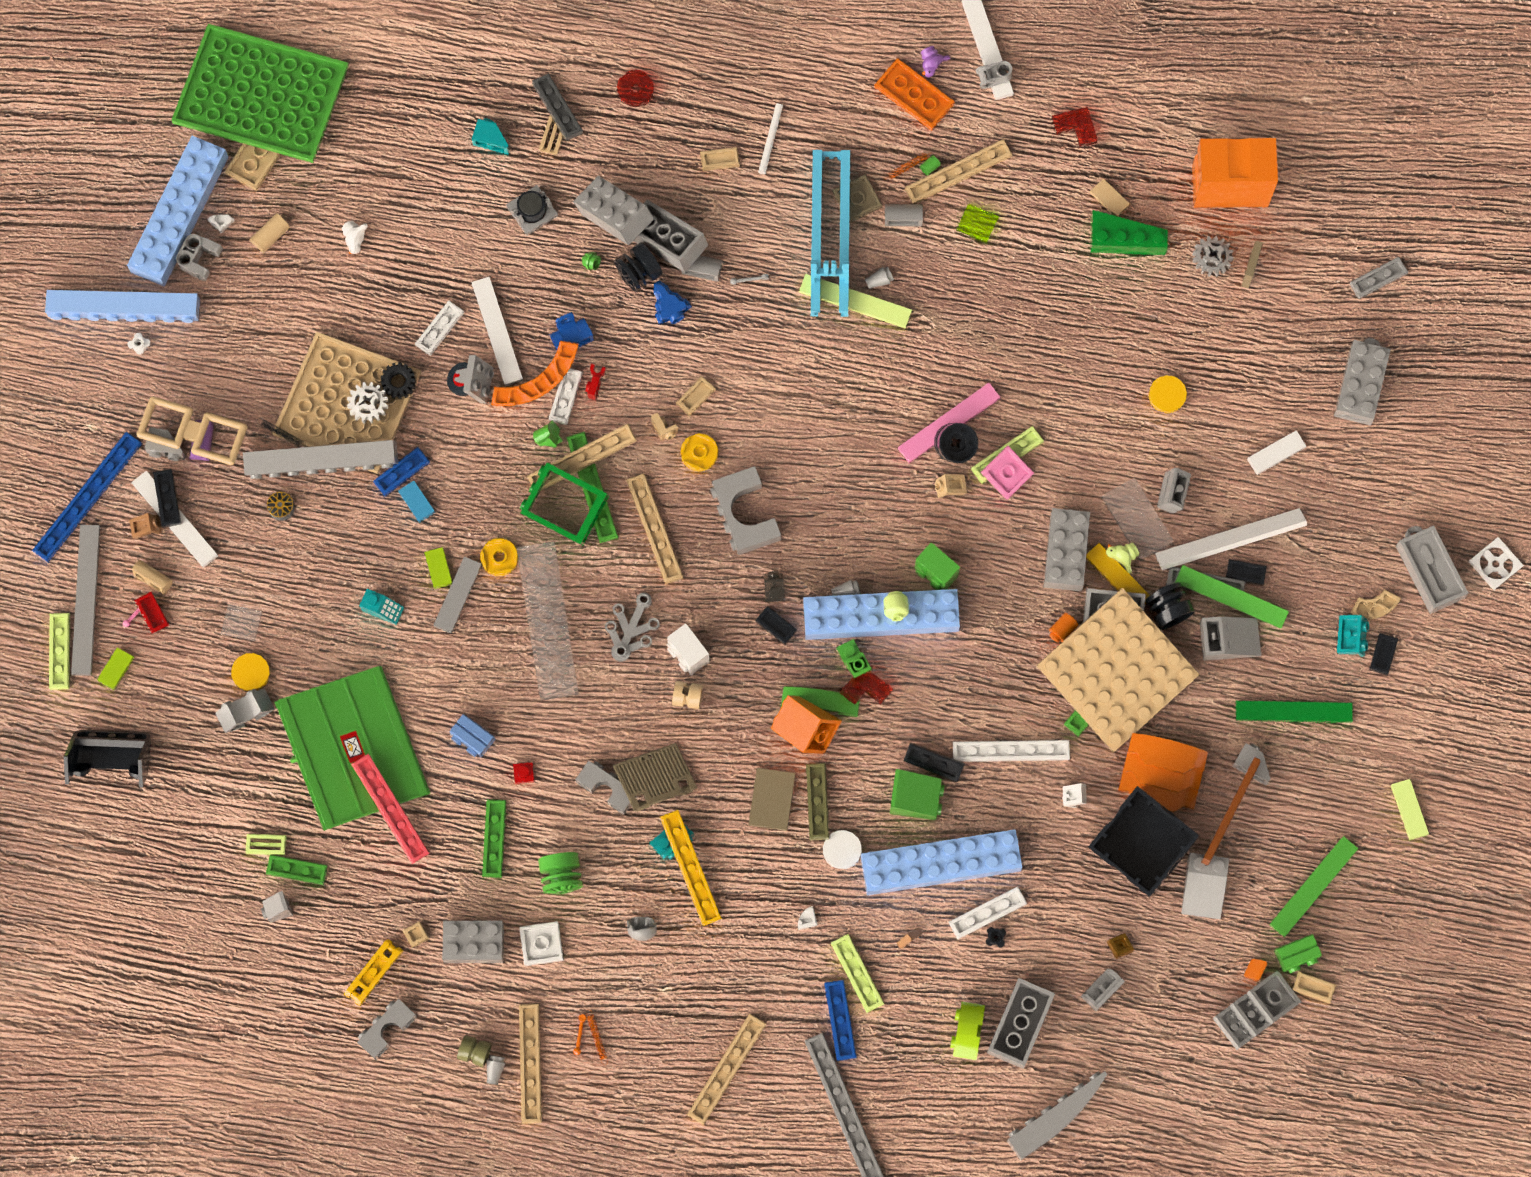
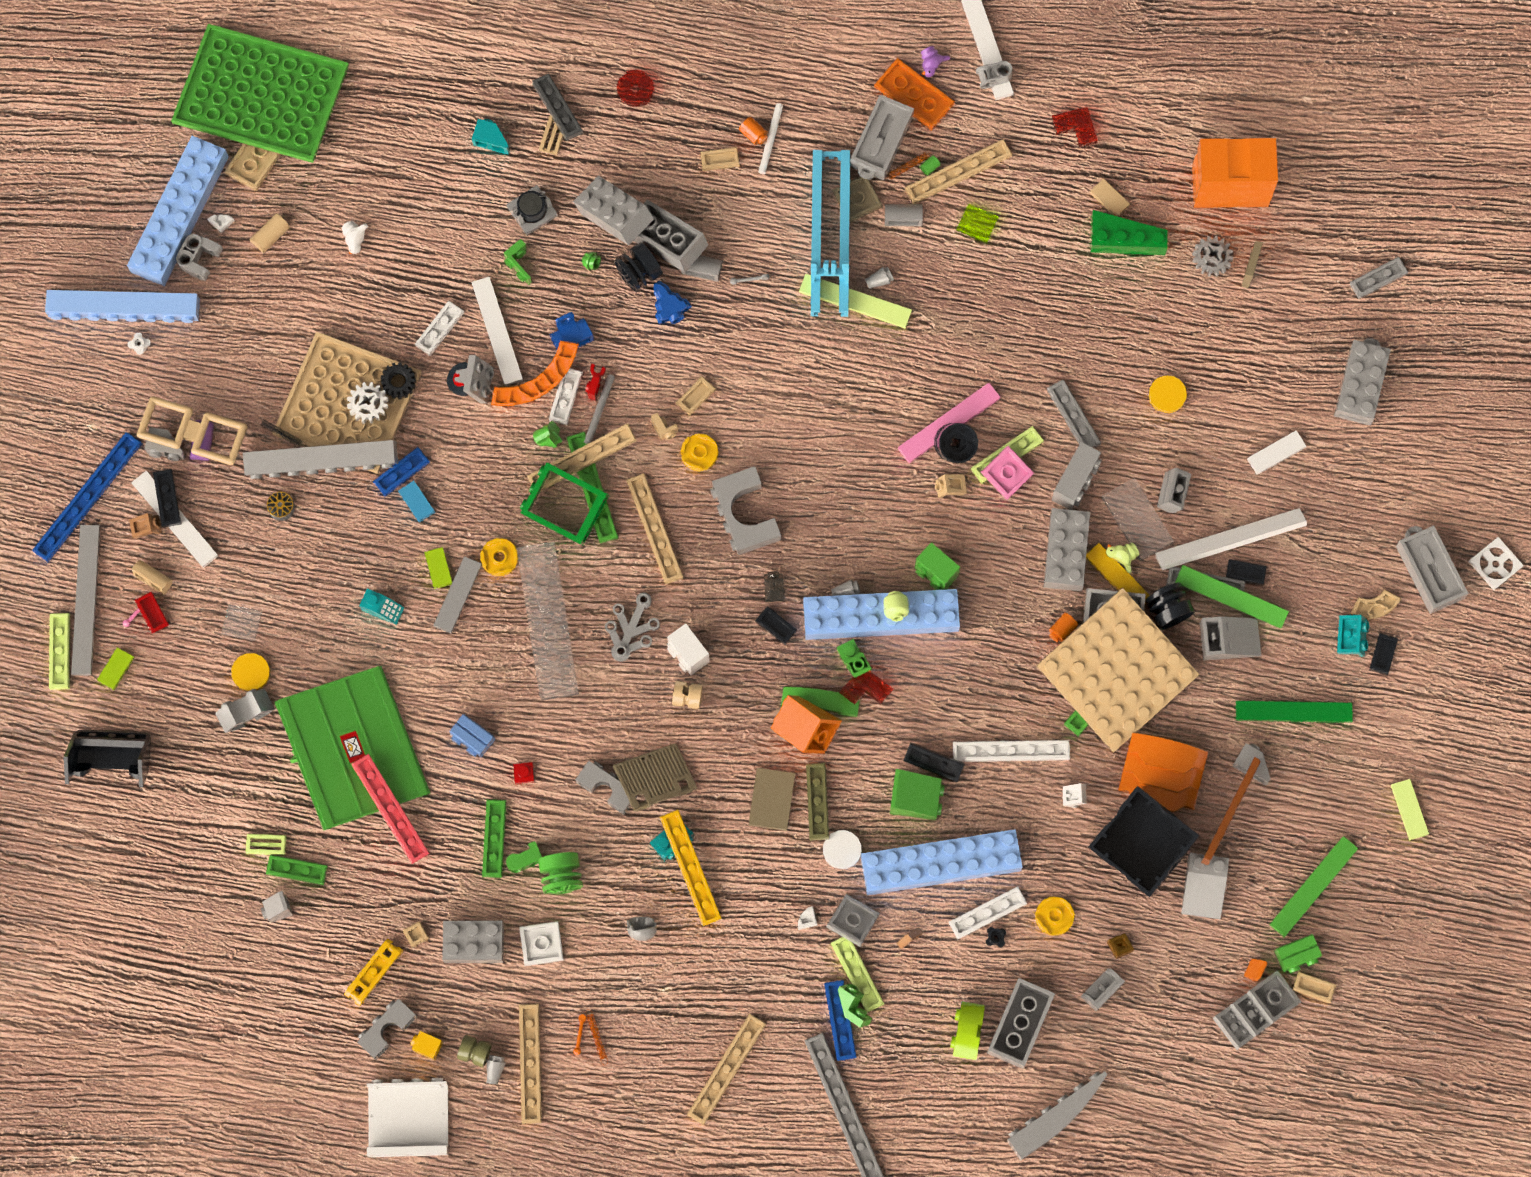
none -> white panel [367,1078,448,1157]
none -> yellow brick [411,1031,443,1061]
none -> bright green bracket [504,239,532,285]
none -> bright green leg [506,841,542,873]
none -> light grey bar [584,375,615,444]
none -> orange brick [739,116,768,145]
none -> light grey tile [826,894,880,947]
none -> bright green slope [838,984,872,1028]
none -> light grey piece [850,95,914,180]
none -> yellow tile [1035,896,1074,936]
none -> light grey tile [1047,379,1101,448]
none -> light grey brick [1052,442,1102,510]

